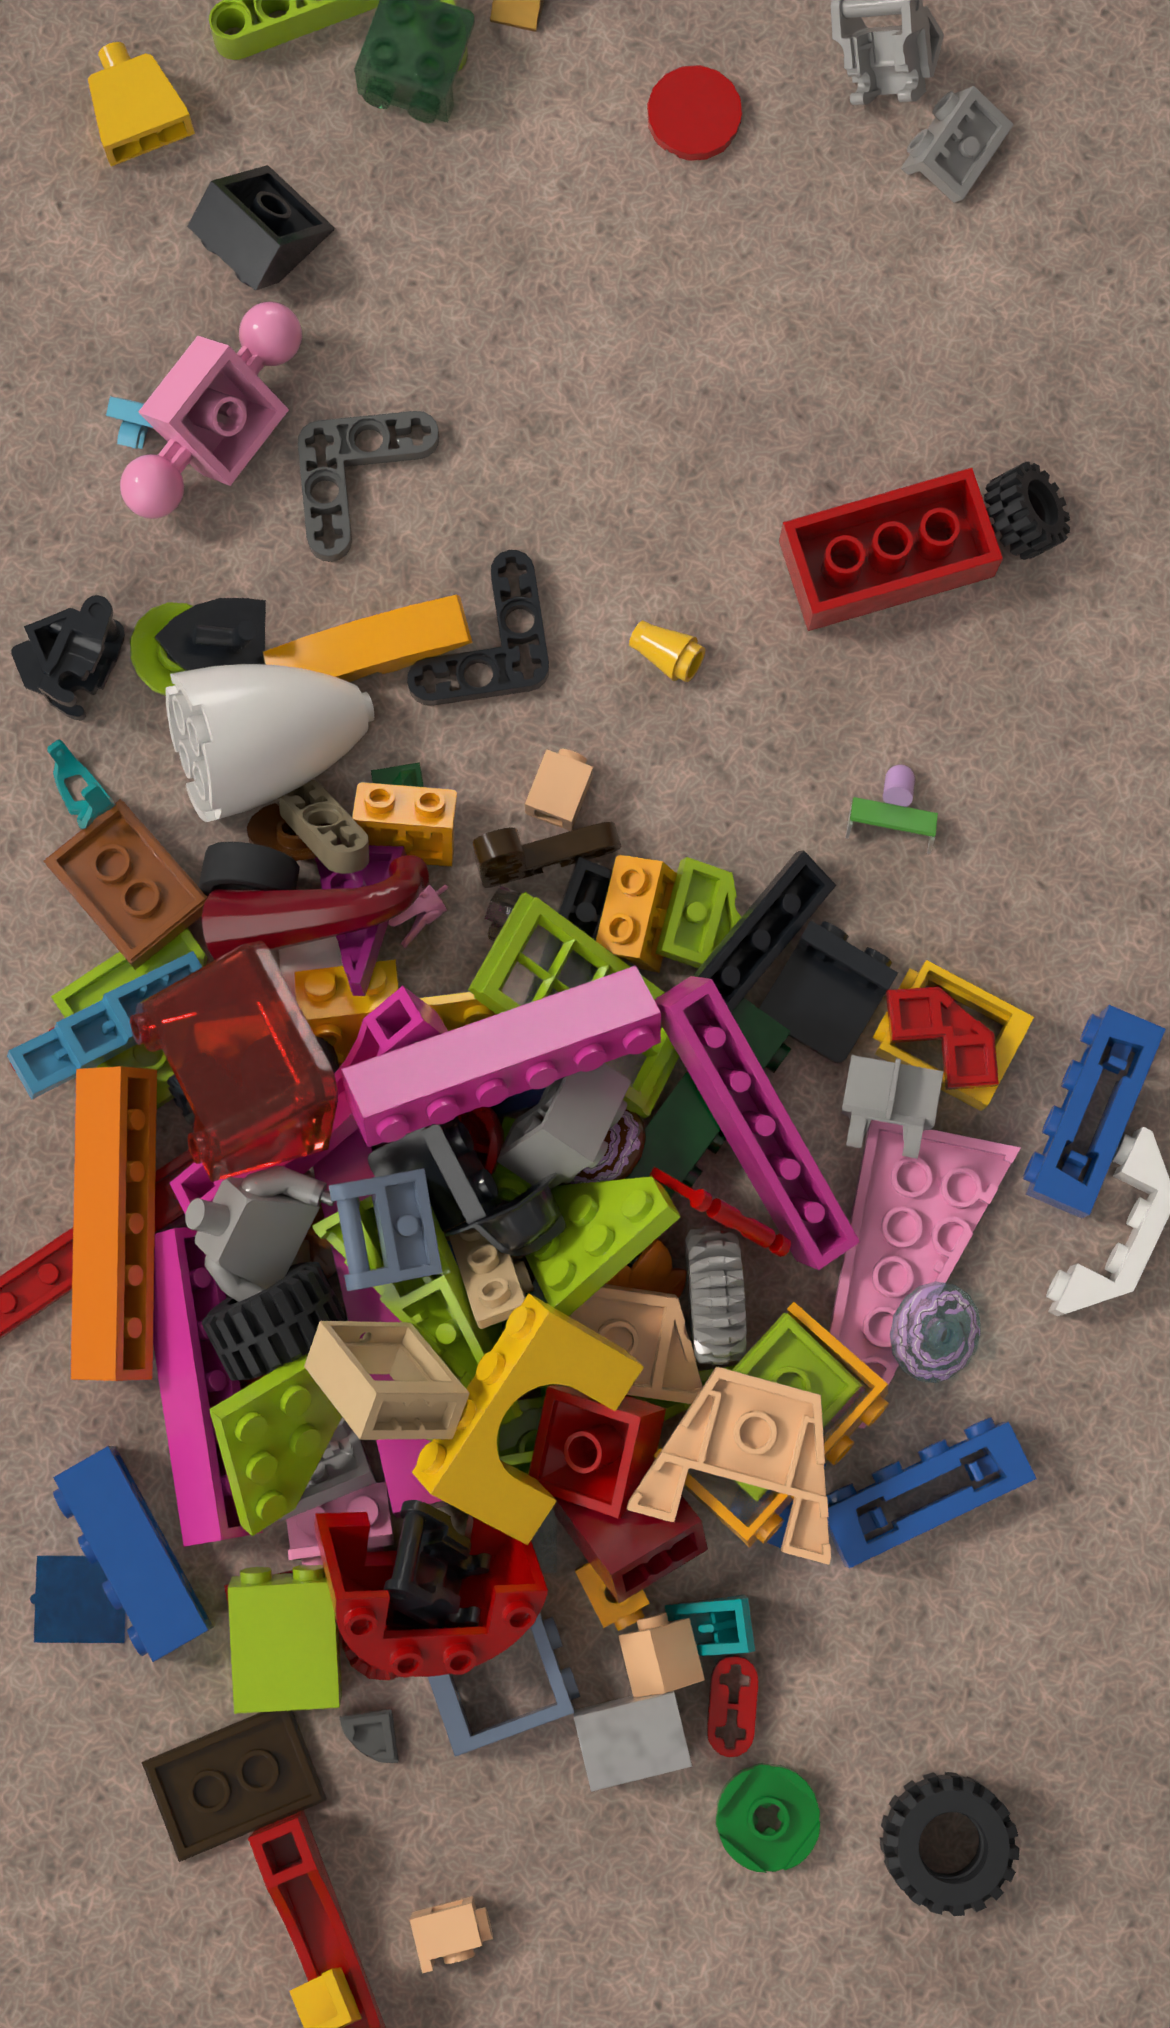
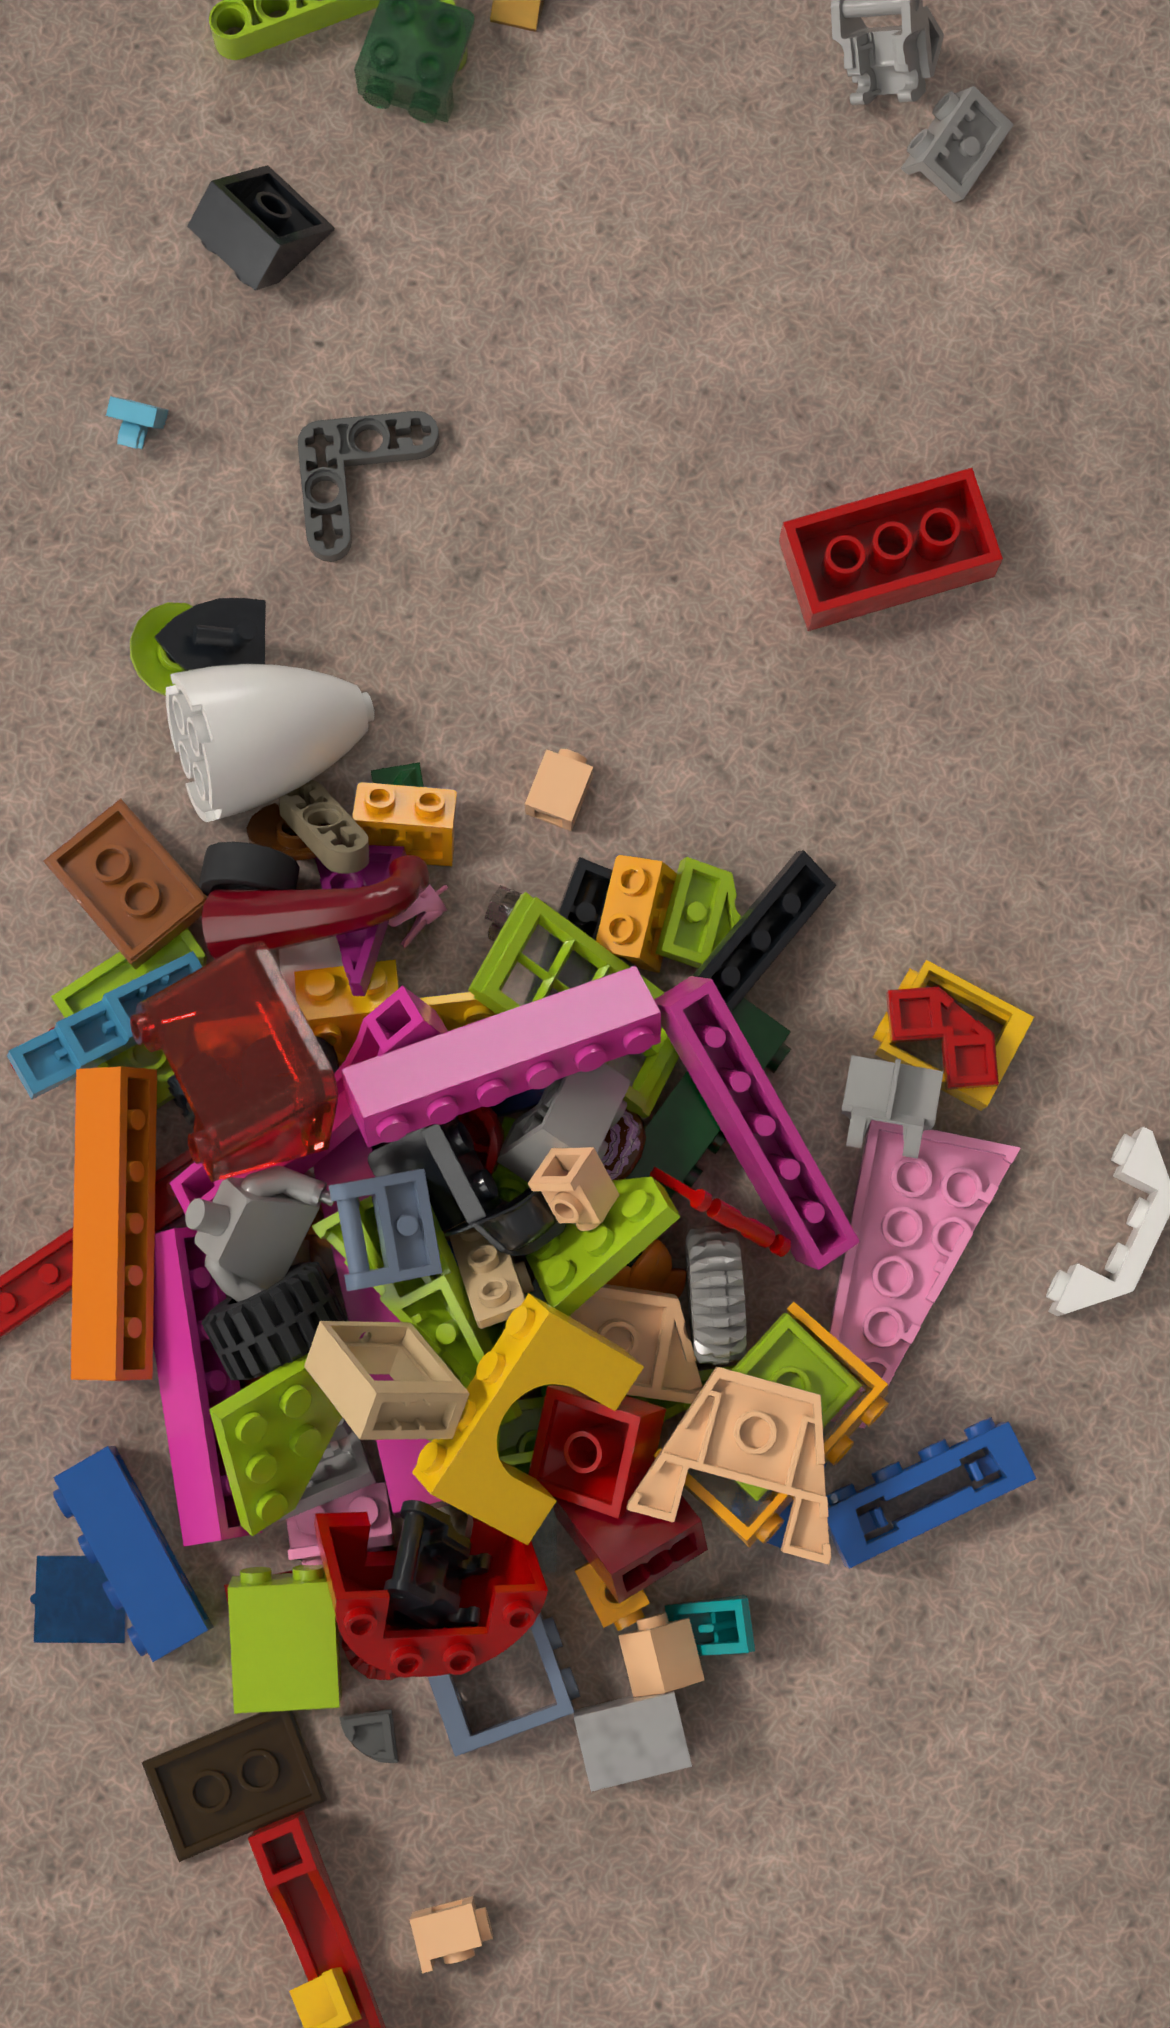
black piece [11,595,125,721] -> none
teal helmet [47,739,116,829] -> none
yellow torso [88,42,195,166] -> none
bright pink brick [120,302,302,519] -> none
light orange slope [263,594,473,682] -> none
black beam [407,550,549,706] -> none
dark brown beam [473,822,622,888] -> none
yellow cone [629,620,706,682] -> none
red tile [647,65,742,161] -> none
red beam [707,1655,759,1757] -> none
green plate [715,1763,820,1873] -> none
black bracket [759,921,898,1063] -> none
bright green piece [846,765,938,854] -> none
black tyre [880,1772,1020,1916] -> none
dish [890,1281,981,1383] -> none
black tyre [984,462,1070,560] -> none
blue brick [1023,1005,1166,1219] -> none
none -> light nougat brick [528,1147,619,1231]

